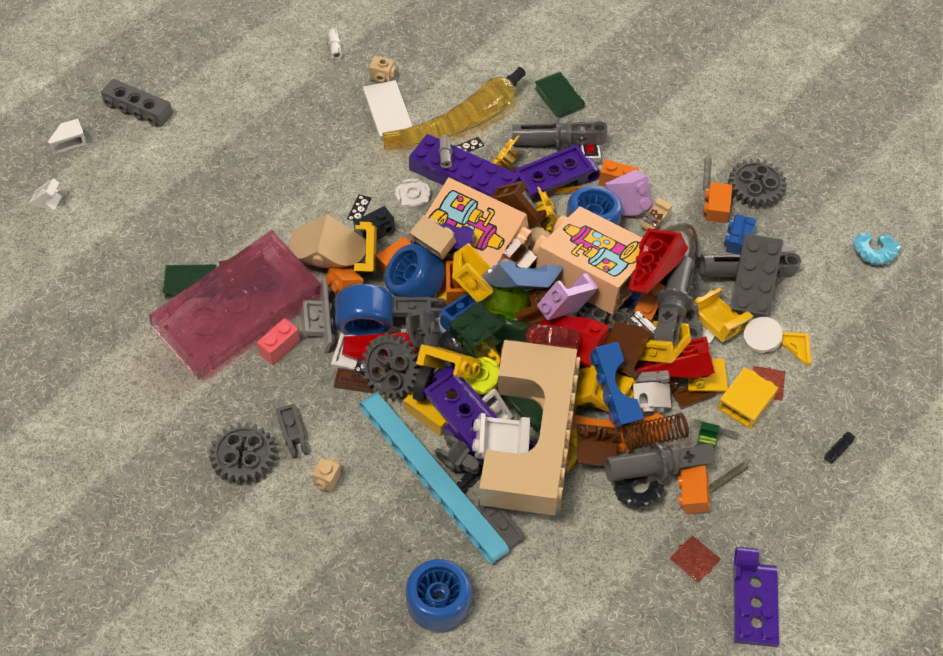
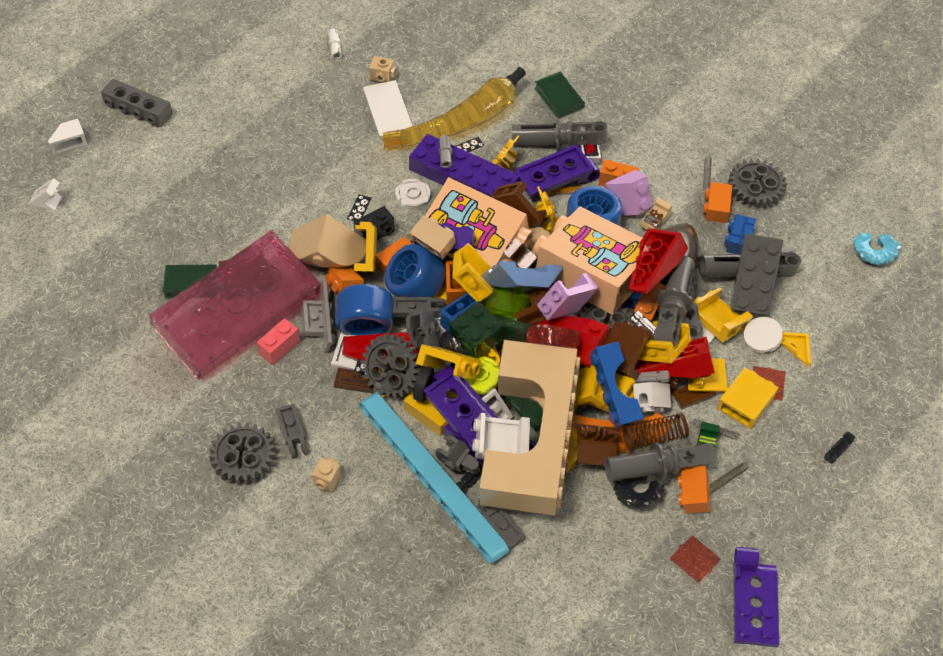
blue wheel [405,559,471,632] -> none

